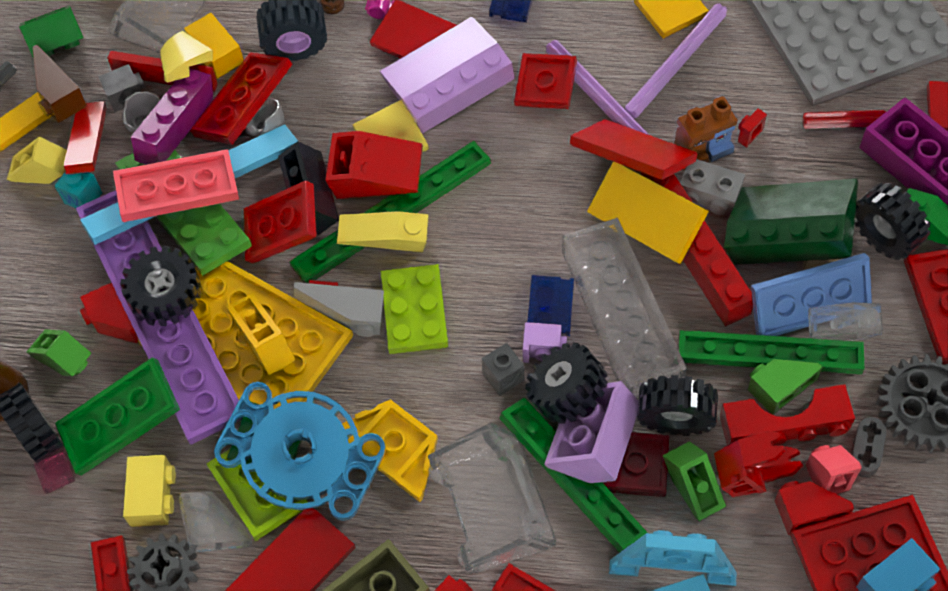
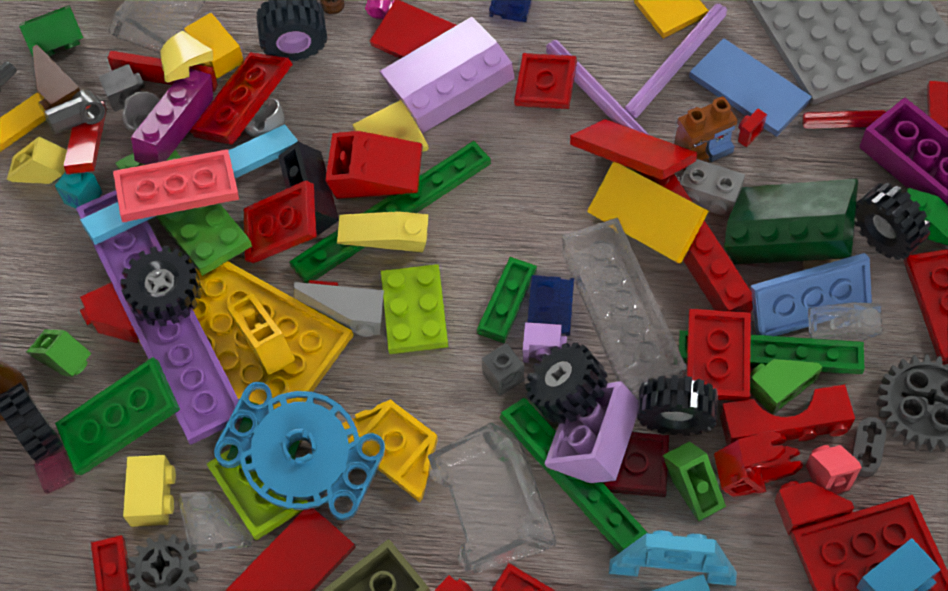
none -> dark grey piece [44,90,105,135]
none -> green tile [477,257,537,344]
none -> red plate [686,309,751,401]
none -> medium blue tile [689,38,812,137]

